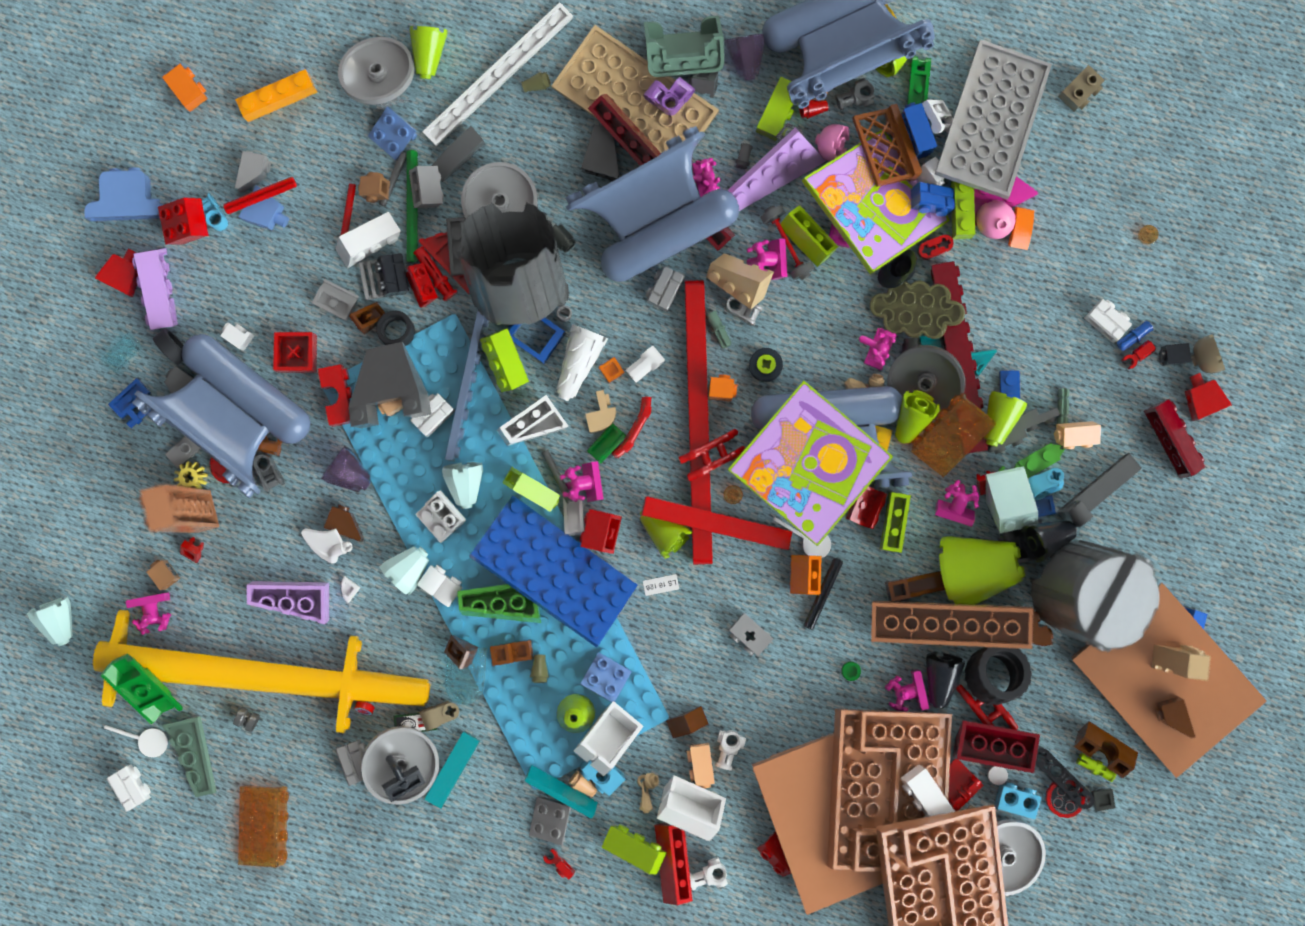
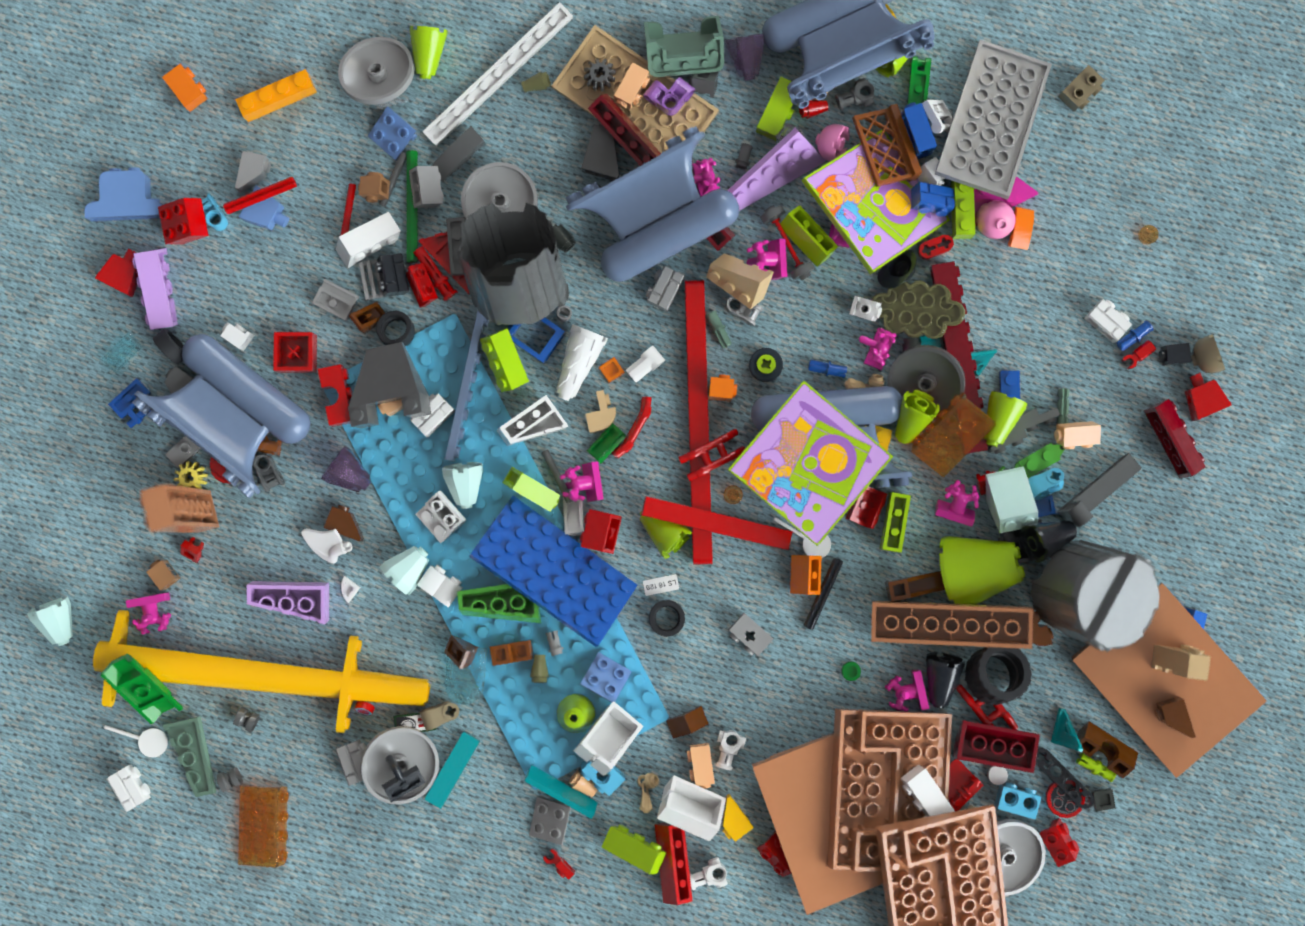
none -> dark grey wheel [216,767,243,792]
none -> light grey pin [546,630,564,656]
none -> dark grey gear [584,58,616,92]
none -> light nougat brick [614,62,651,109]
none -> black tyre [649,600,685,637]
none -> yellow slope [722,794,754,842]
none -> blue axle [808,360,847,378]
none -> white brick [849,296,882,322]
none -> red bracket [1039,817,1079,867]
none -> teal tile [1051,708,1083,752]

